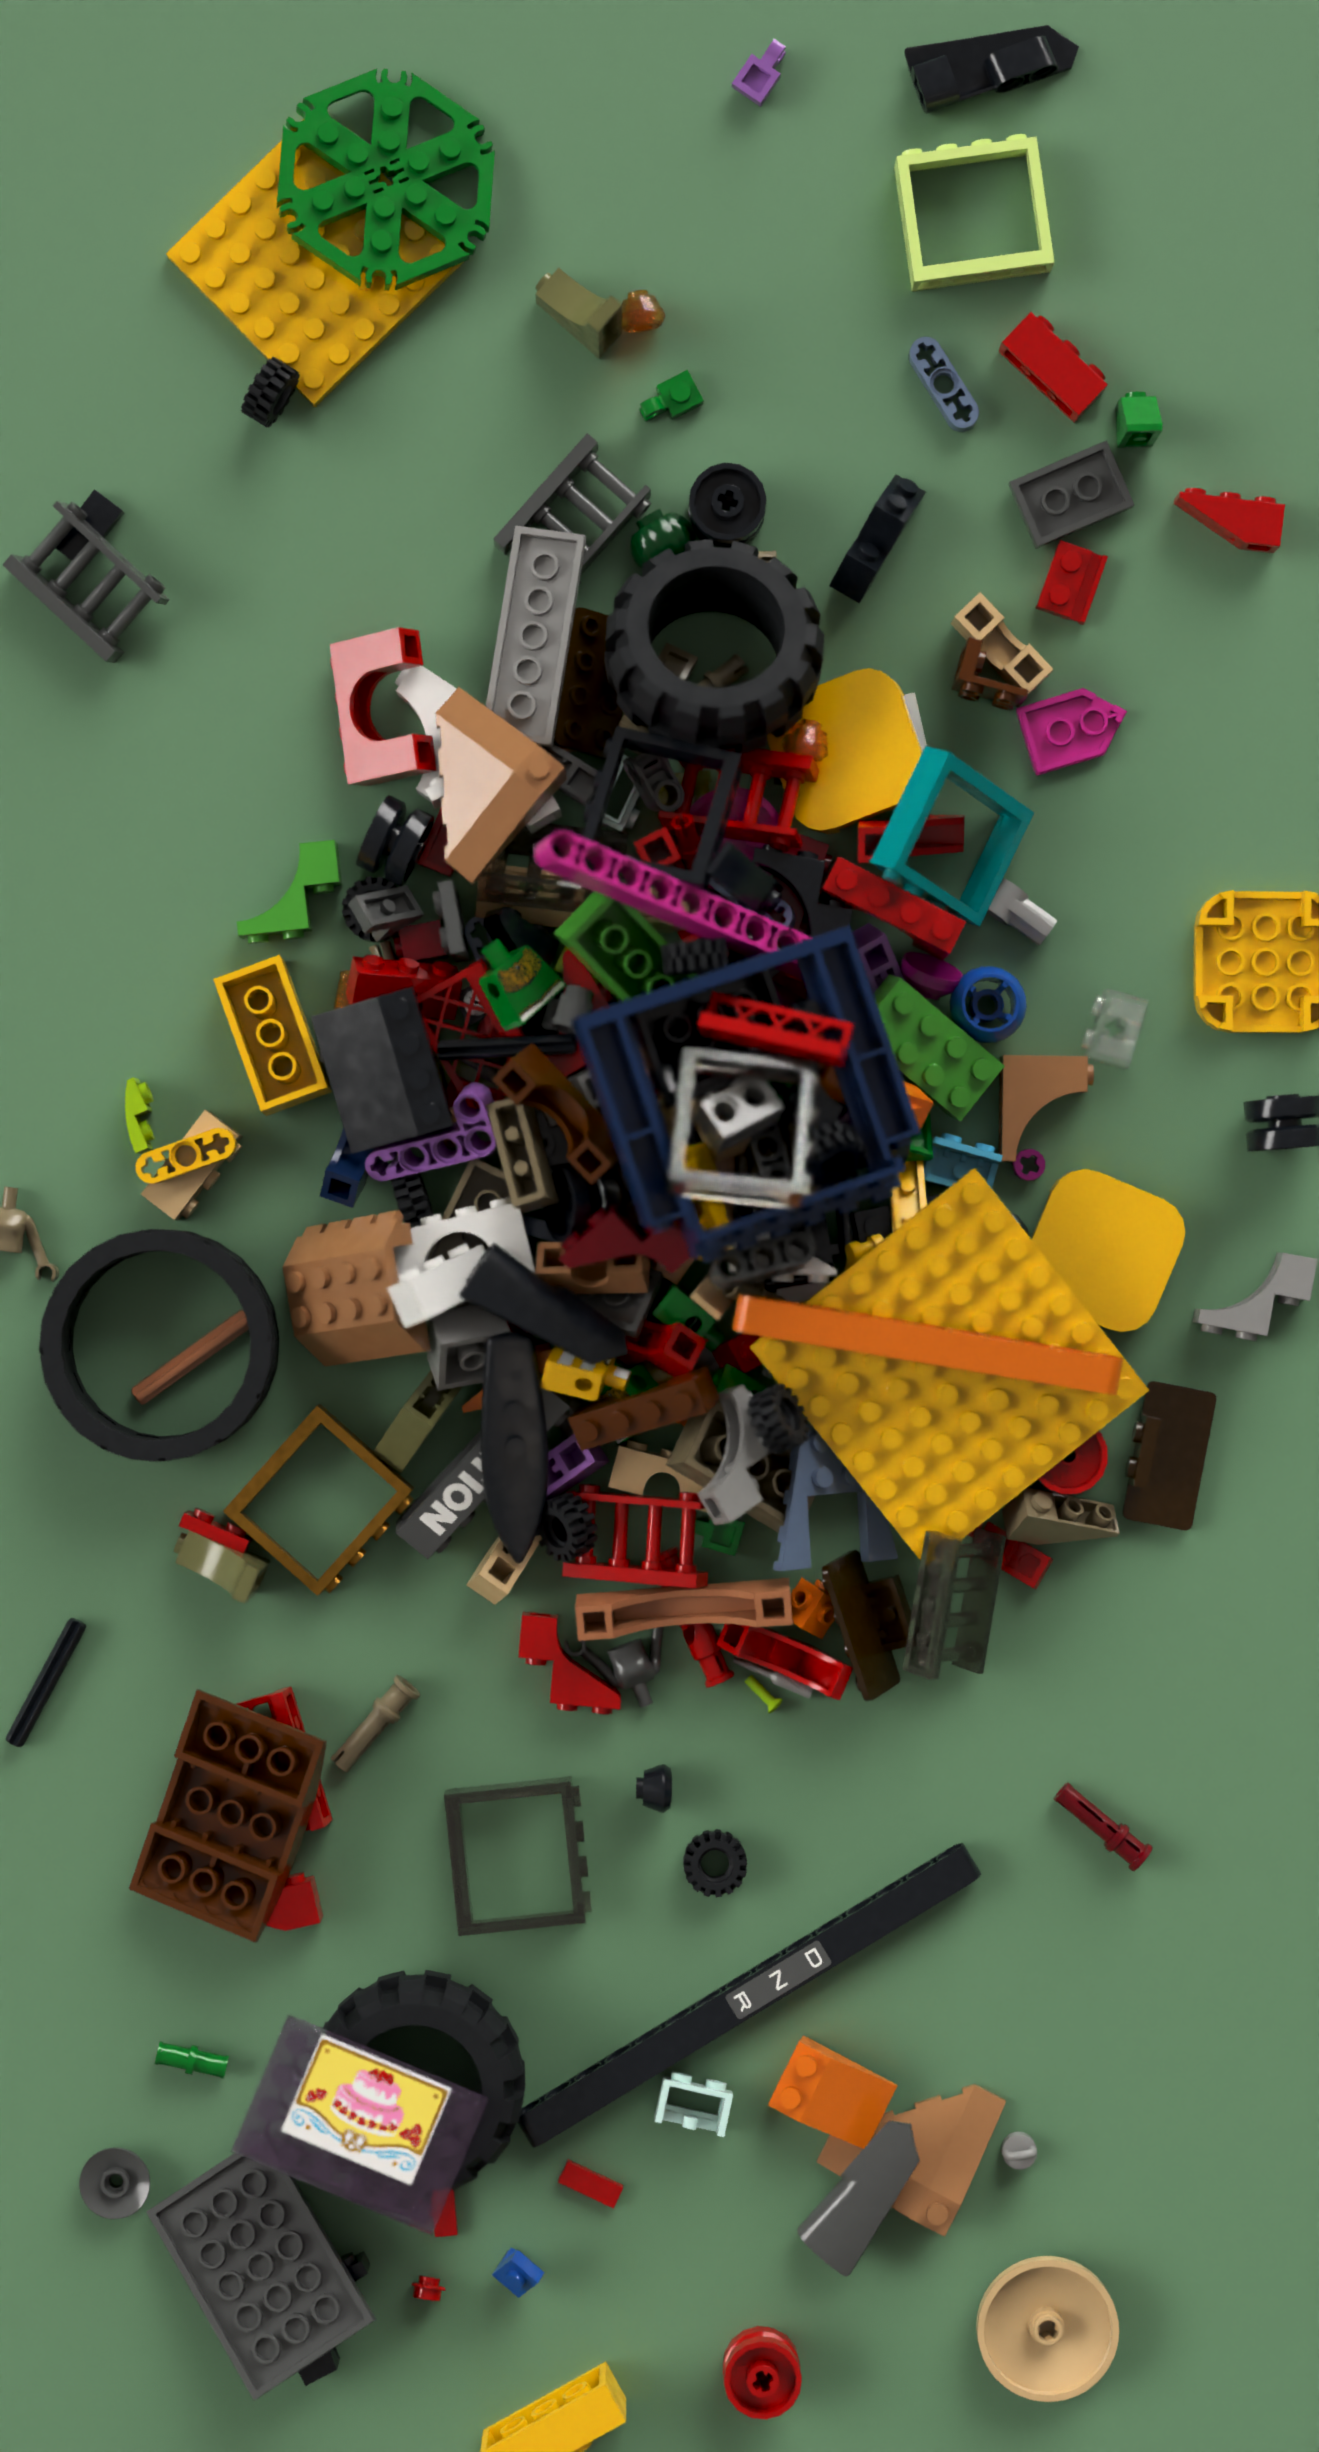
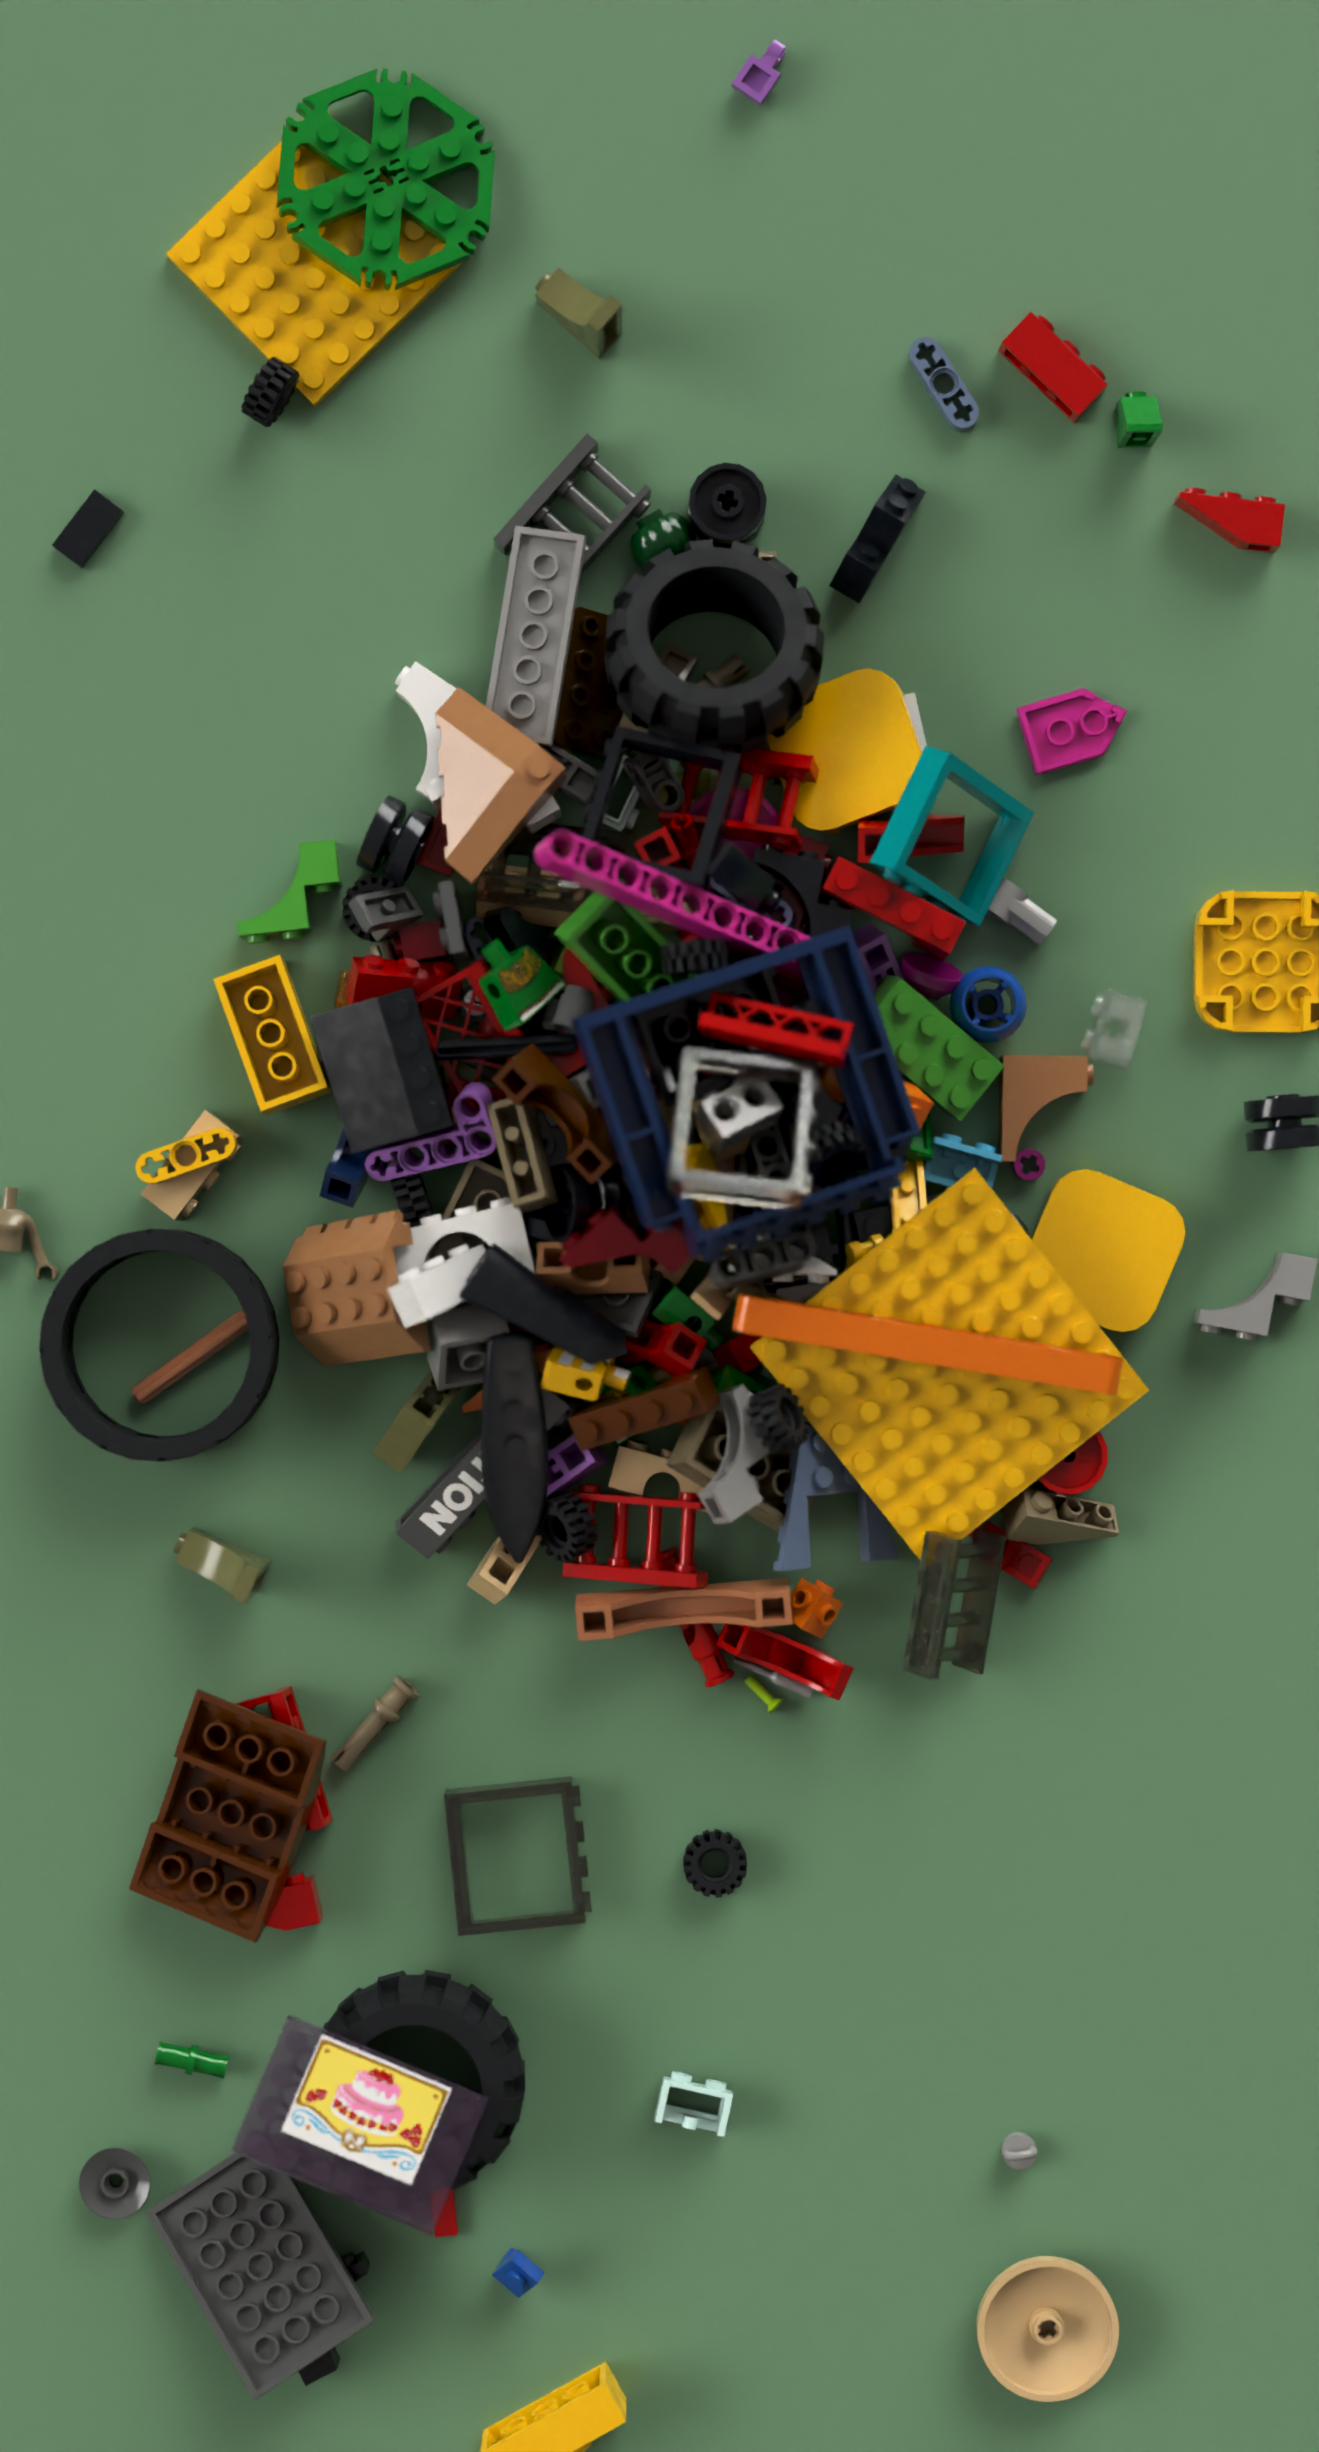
dark grey fence [3,501,170,663] -> none
black axle [6,1618,86,1747] -> none
lime slope [125,1077,155,1154] -> none
red plate [178,1508,253,1554] -> none
pearl gold window [223,1404,414,1596] -> none
arch [330,627,437,786] -> none
red plate [411,2276,446,2301] -> none
black beam [517,1843,981,2148] -> none
red arch [518,1611,621,1714] -> none
red piece [558,2159,623,2209] -> none
dark grey piece [565,1627,664,1707] -> none
clear orange cone [621,290,666,333] -> none
black cone [636,1764,672,1813] -> none
green plate [639,370,704,422] -> none
green plate [679,1516,745,1556] -> none
red wheel [723,2326,802,2420] -> none
orange slope [768,2035,898,2149] -> none
clear orange cone [781,719,828,762] -> none
dark grey panel [797,2120,920,2276] -> none
medium nougat slope [816,2084,1006,2237] -> none
dark brown bracket [822,1550,920,1701] -> none
yellowish green window [894,134,1054,291] -> none
black panel [904,25,1079,114] -> none
tan arch [951,592,1053,696] -> none
reddish brown bracket [951,637,1029,710] -> none
dark grey plate [1008,440,1134,549] -> none
red plate [1035,540,1108,625] -> none
dark red pin [1053,1782,1153,1871] -> none
dark brown bracket [1122,1381,1216,1530] -> none

